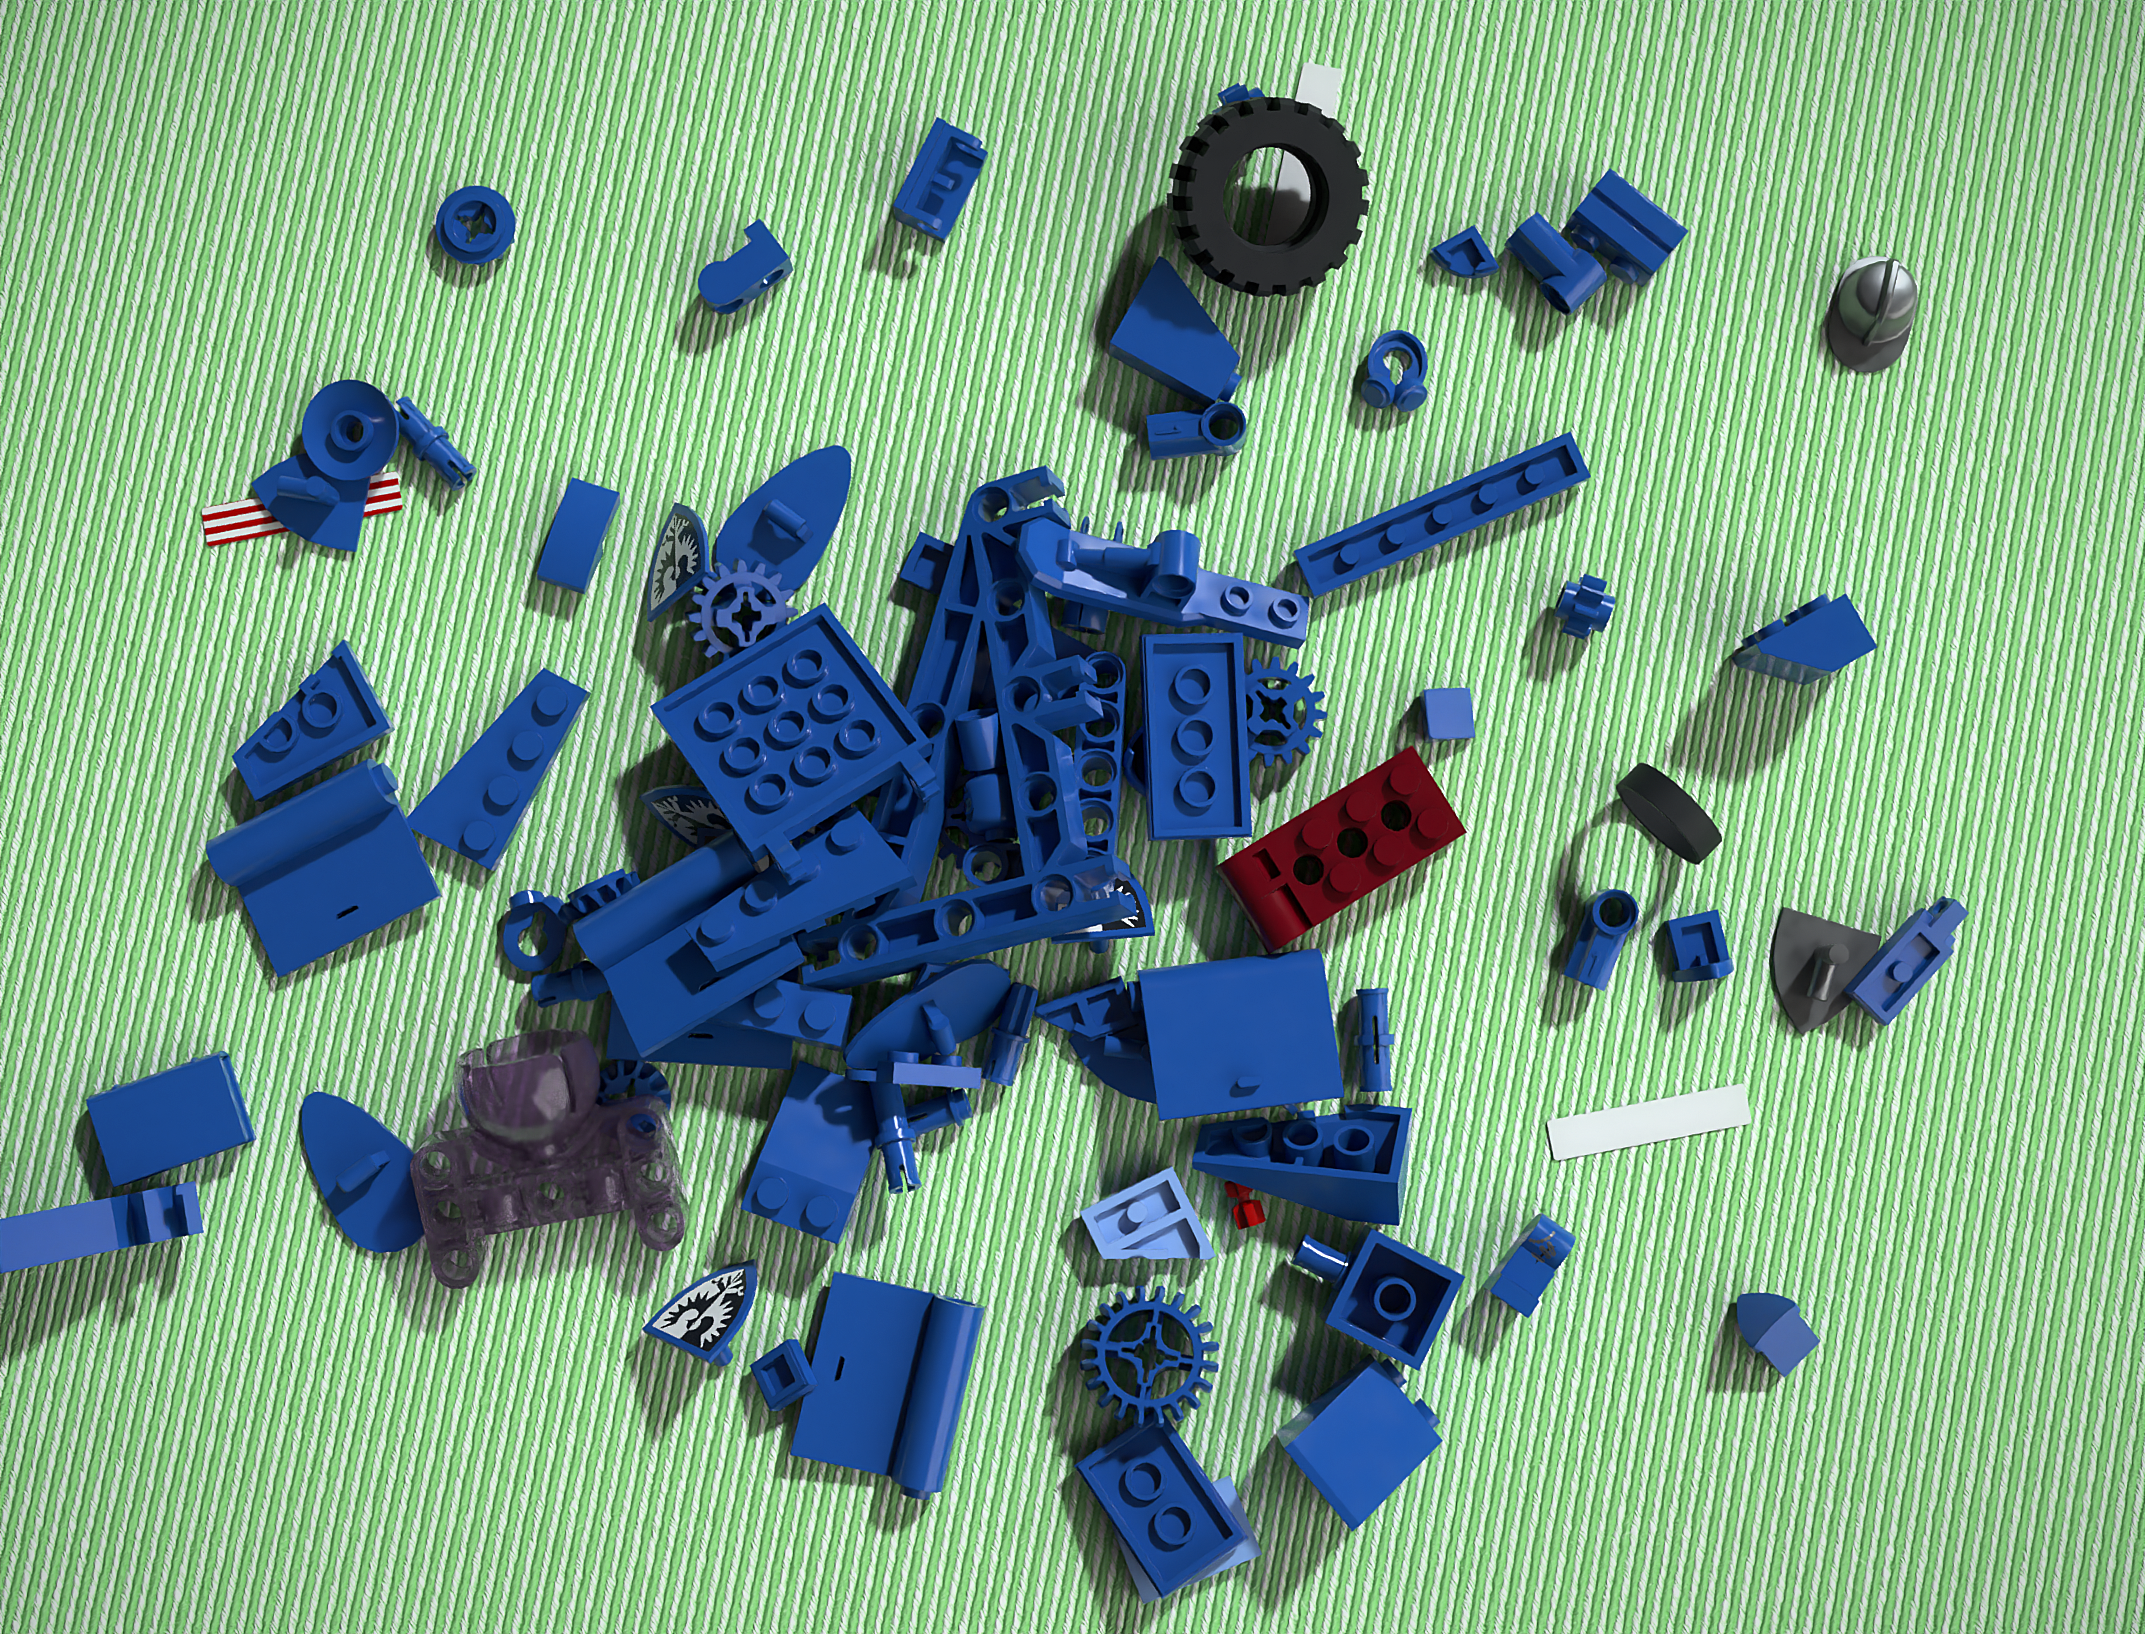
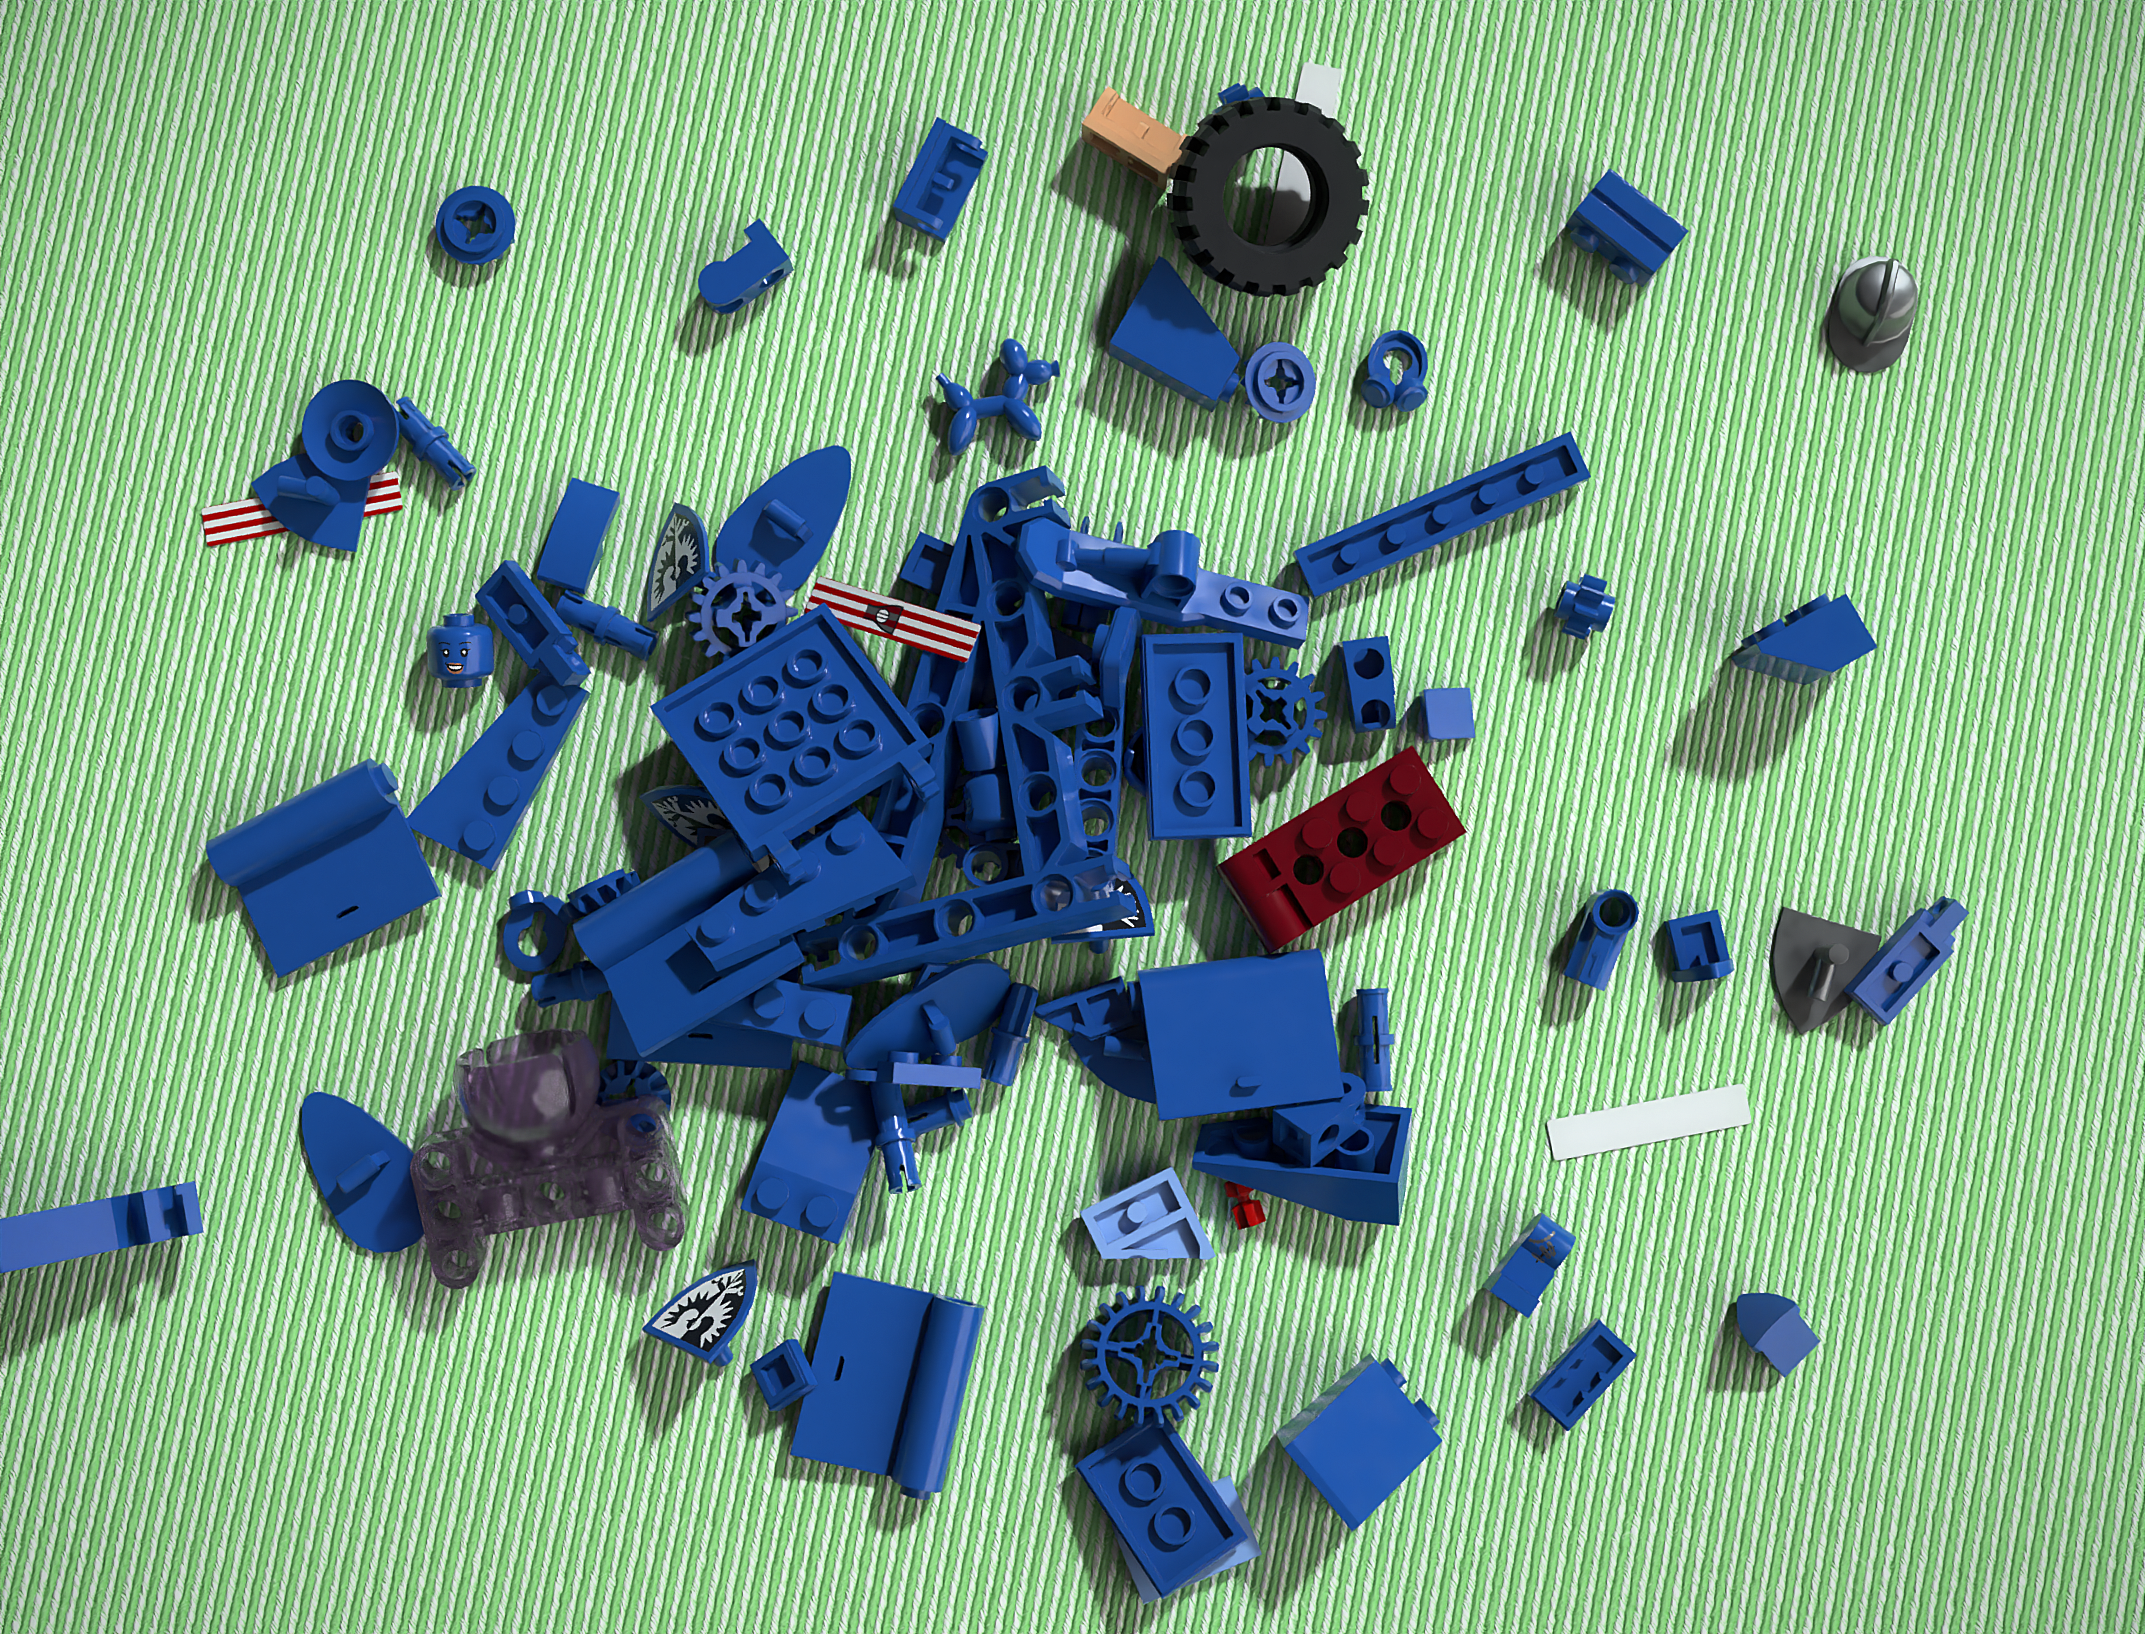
blue piece [86,1051,257,1187] -> none
blue wing [232,639,395,802] -> none
blue piece [1146,402,1247,461] -> none
blue brick [1291,1224,1465,1371] -> none
blue tile [1429,225,1499,279] -> none
blue piece [1504,212,1607,316] -> none
black tyre [1616,763,1722,865] -> none
none -> blue head [426,613,494,688]
none -> blue hinge [475,560,591,687]
none -> blue pin [555,589,660,662]
none -> sticker [805,576,981,663]
none -> blue piece [935,338,1060,456]
none -> light nougat hinge [1082,86,1189,191]
none -> blue piece [1092,606,1144,708]
none -> gear [1240,342,1316,424]
none -> blue leg [1273,1072,1366,1168]
none -> blue leg [1337,636,1396,734]
none -> blue plate [1527,1318,1637,1432]

